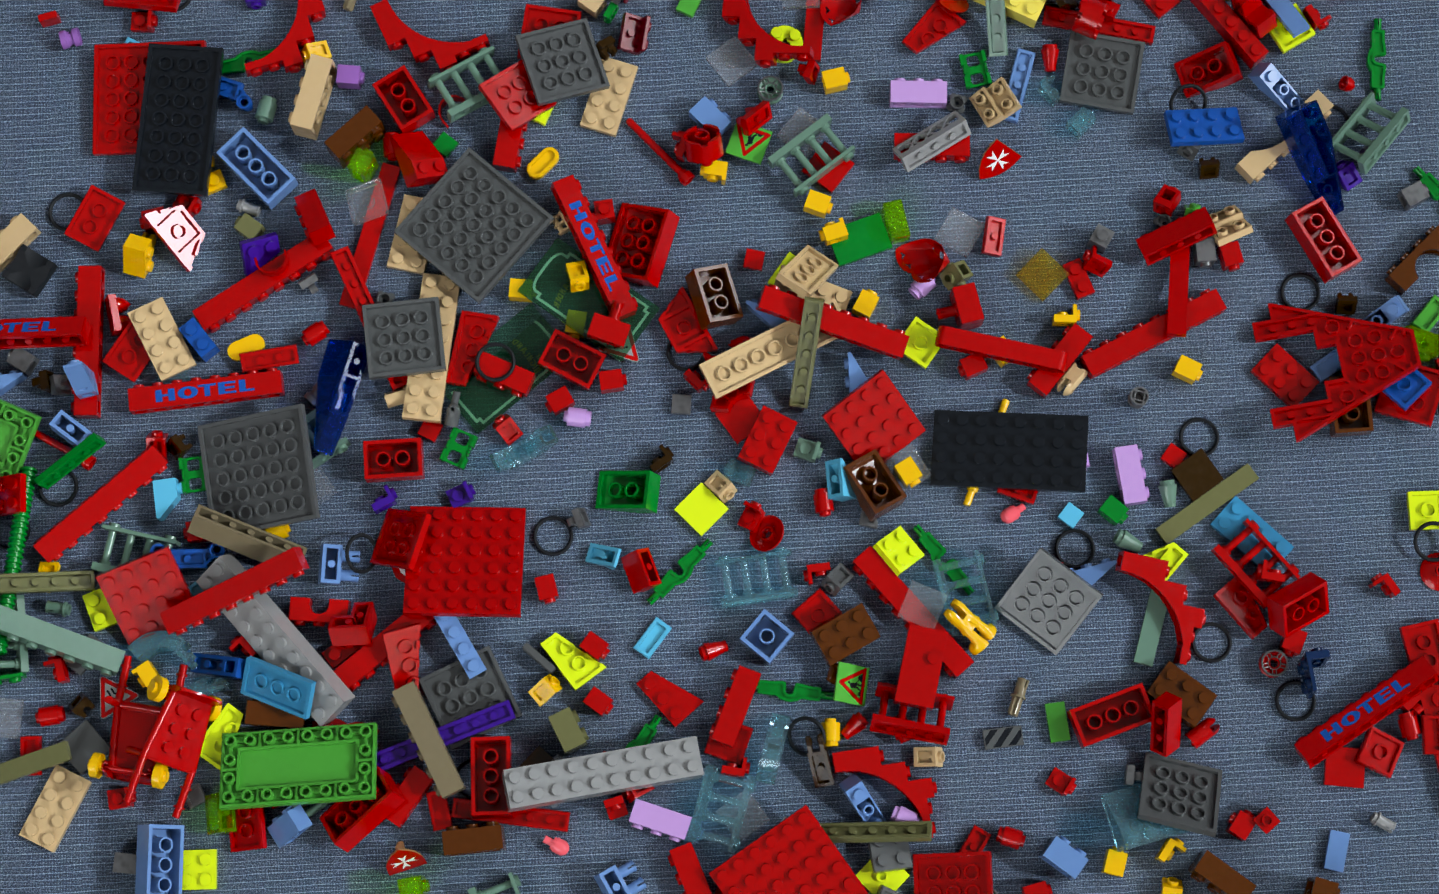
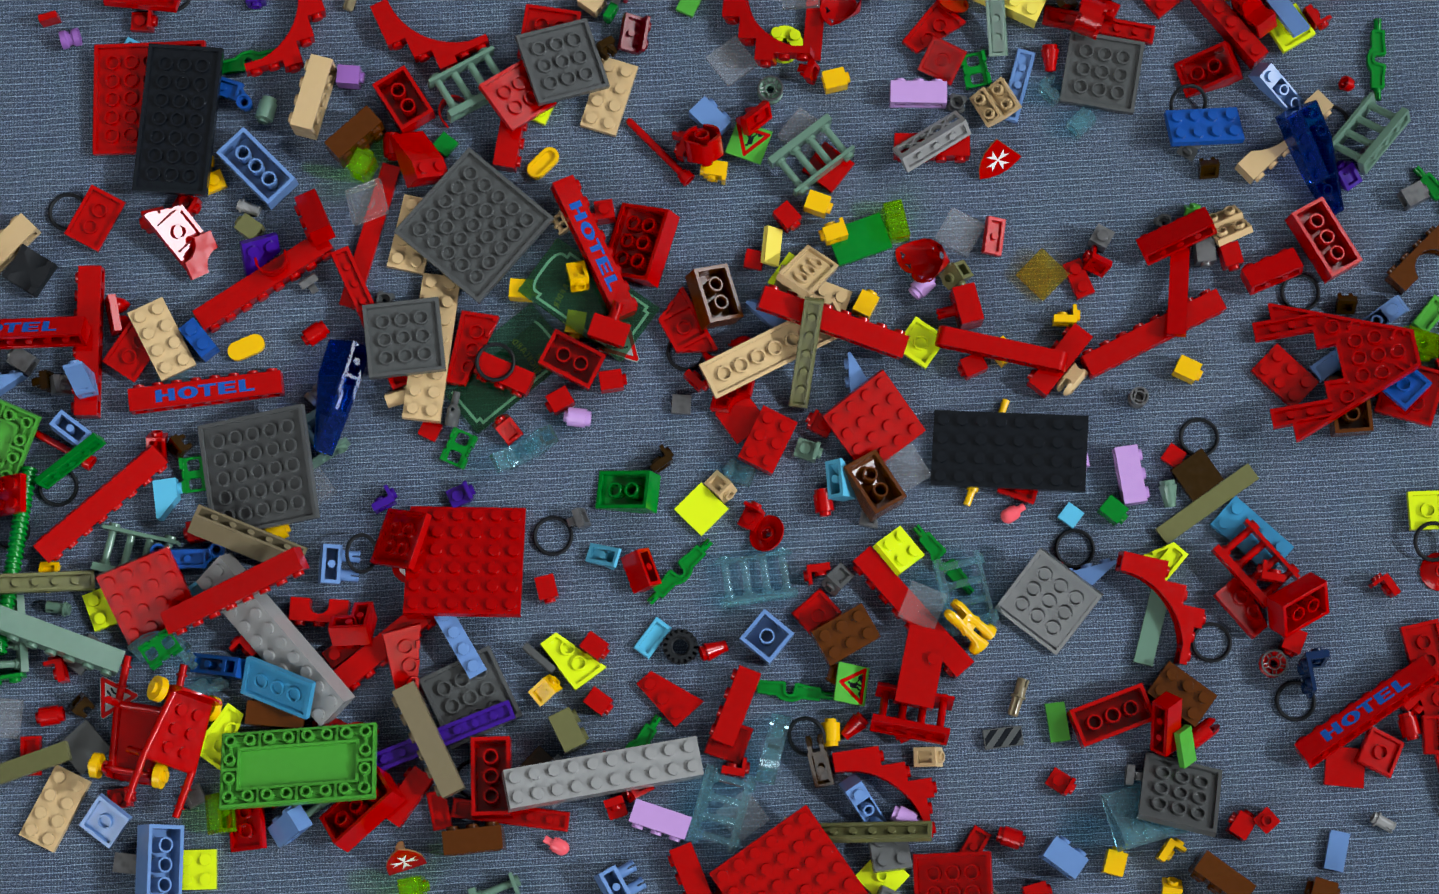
yellow brick [123,232,156,279] -> none
yellow brick [131,660,160,688] -> none
red tile [239,344,300,373] -> none
yellow bracket [300,40,332,64] -> none
red brick [363,437,425,483] -> none
yellow brick [893,456,923,488] -> none
sand green cone [1113,529,1143,553] -> none
red brick [1153,184,1181,217] -> none
none -> medium blue plate [79,793,132,849]
none -> green piece [138,628,184,671]
none -> tile [183,230,218,280]
none -> black tyre [663,629,698,665]
none -> light yellow tile [760,225,783,267]
none -> red brick [772,200,802,233]
none -> red bracket [805,409,831,439]
none -> red tile [917,35,968,86]
none -> bright green tile [1174,724,1197,769]
none -> red brick [1240,247,1304,296]

